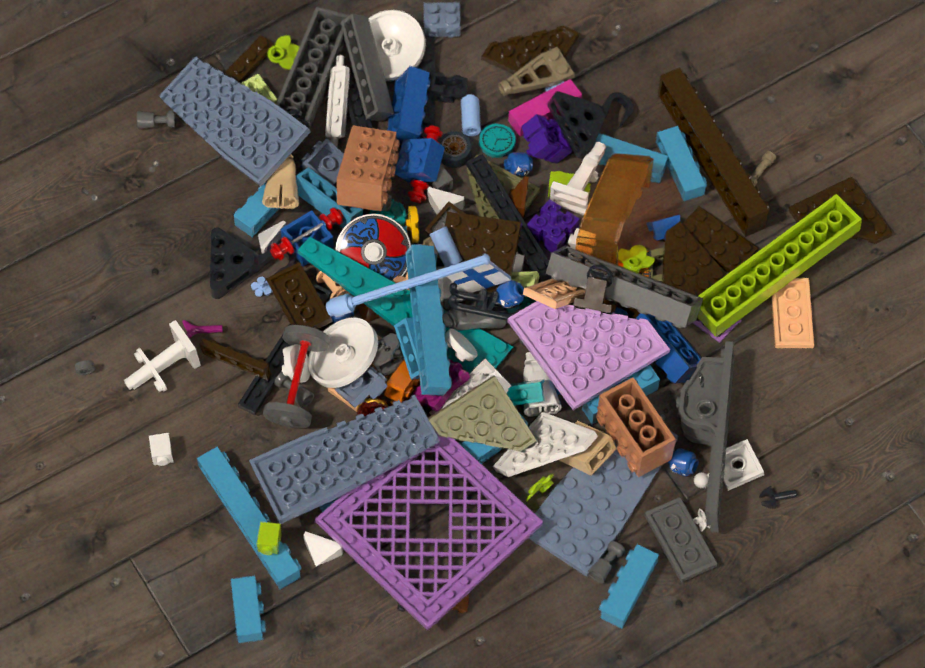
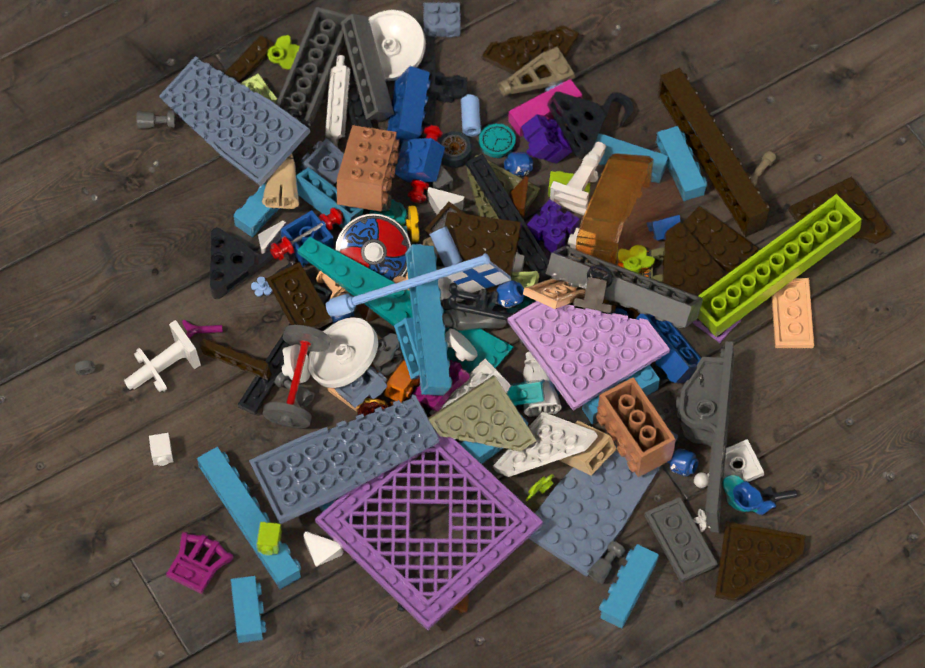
none -> magenta plate [166,532,234,594]
none -> dark brown plate [714,521,805,601]
none -> blue hair [722,475,776,515]

